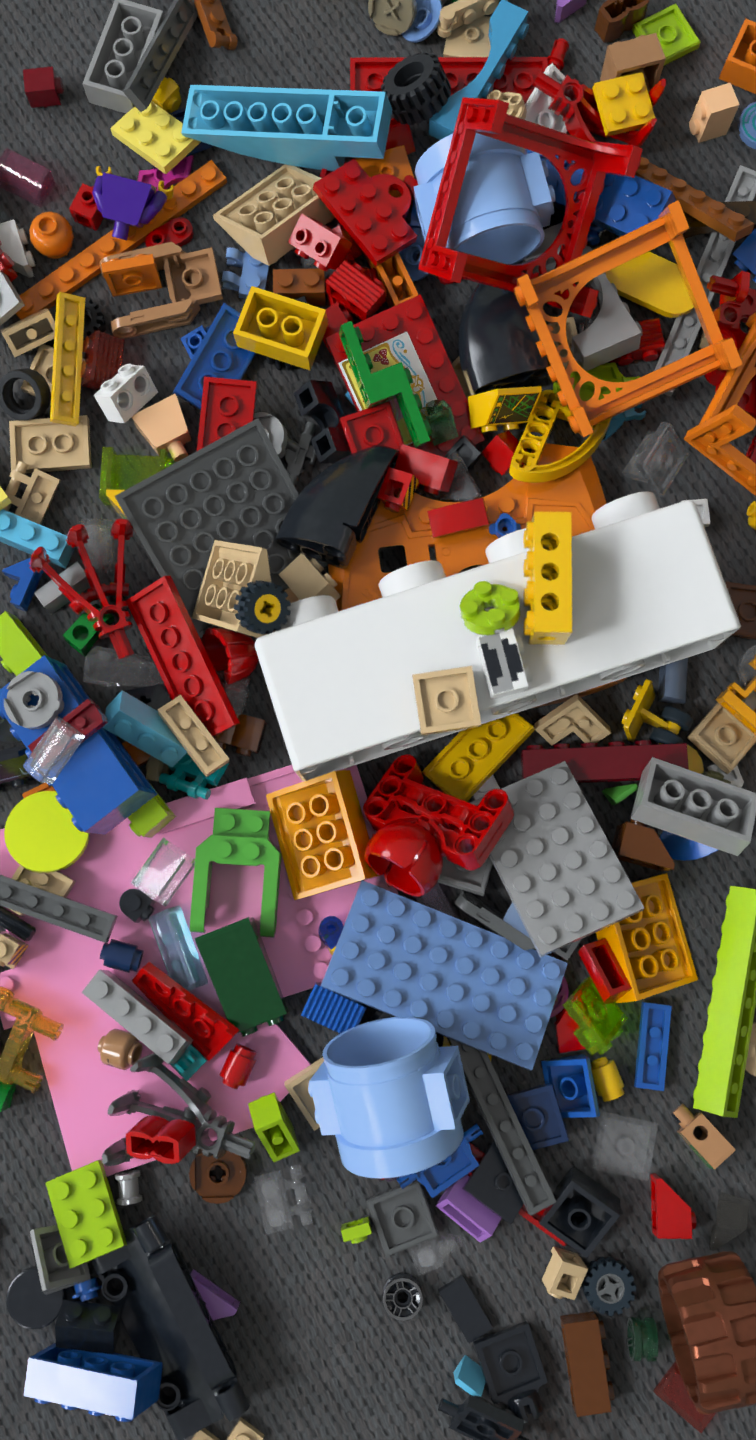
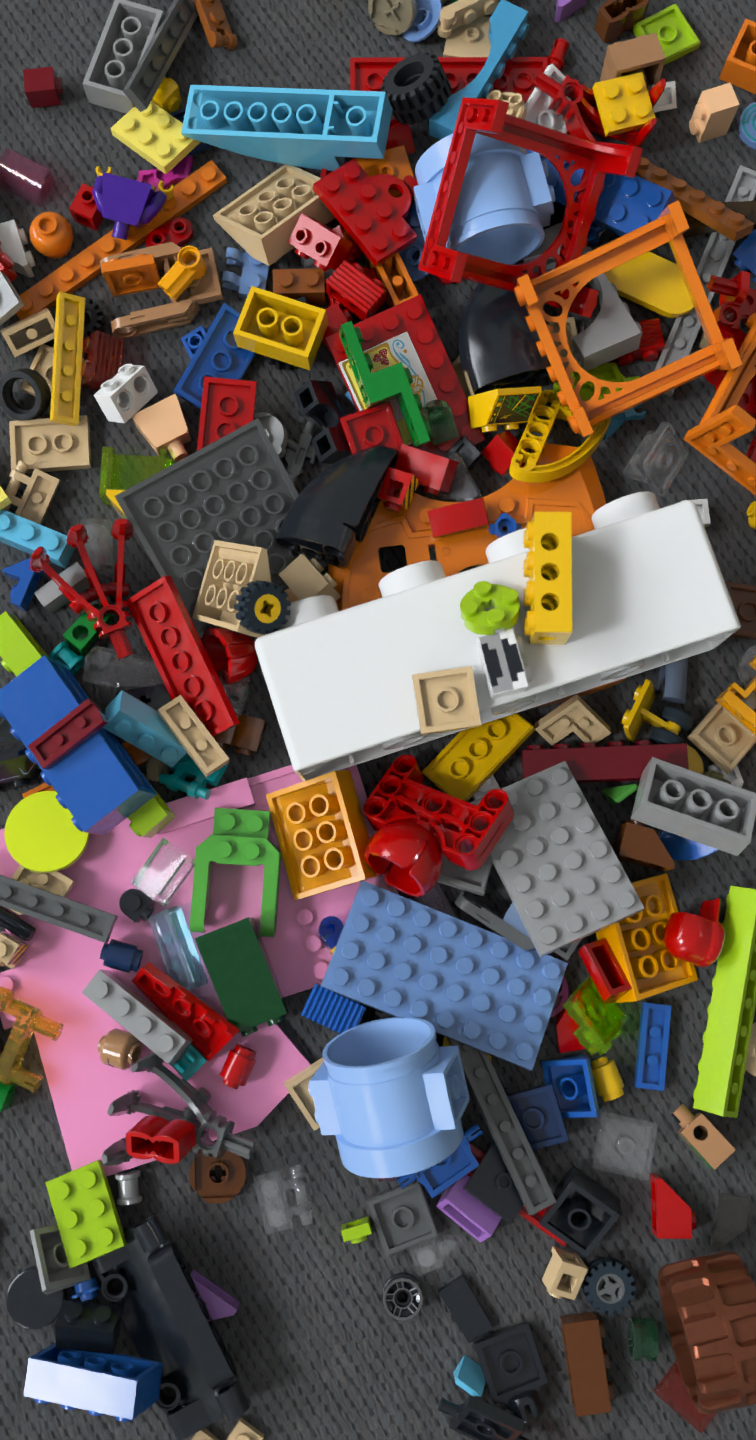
light grey plate [4,671,64,729] -> none
clear brick [23,716,85,784] -> none
lime brick [248,1092,300,1162] -> none
none -> teal bush [50,641,86,675]
none -> light orange piece [157,246,207,300]
none -> white plate [648,81,677,112]
none -> red piece [664,898,725,967]

